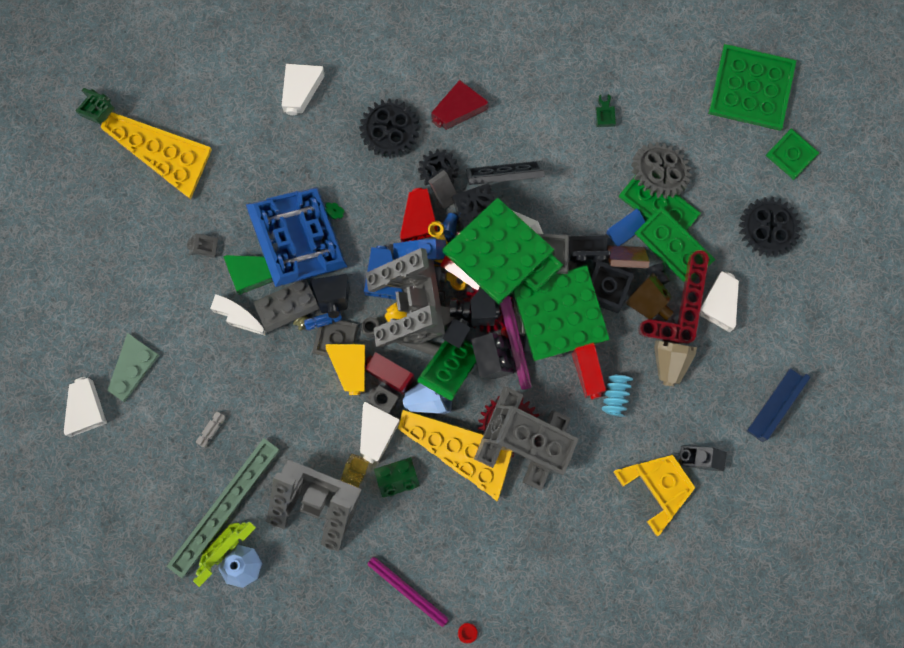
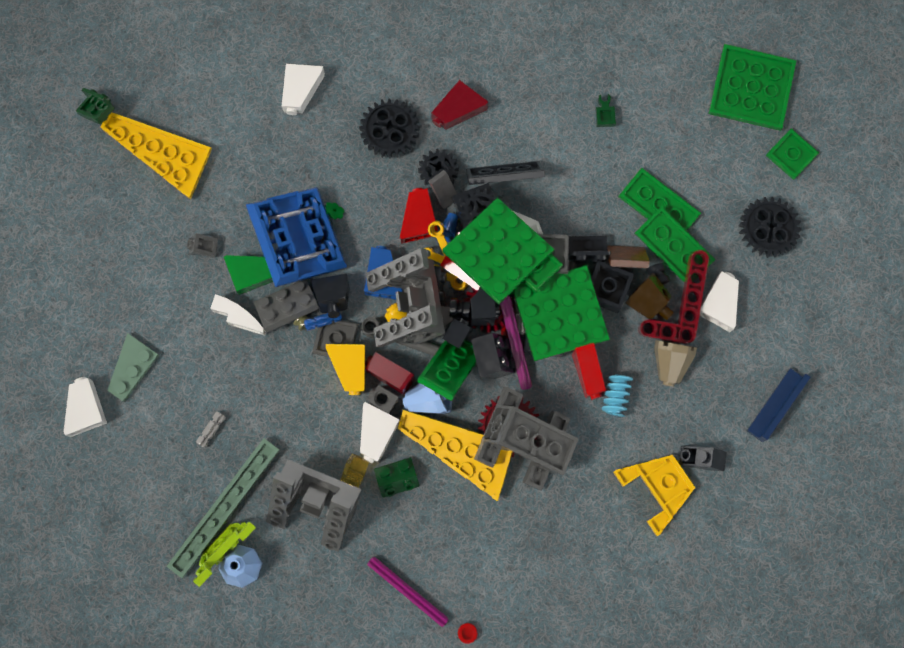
blue slope [393,239,446,260] -> none
blue slope [606,209,645,246] -> none
dark grey gear [631,142,692,199] -> none

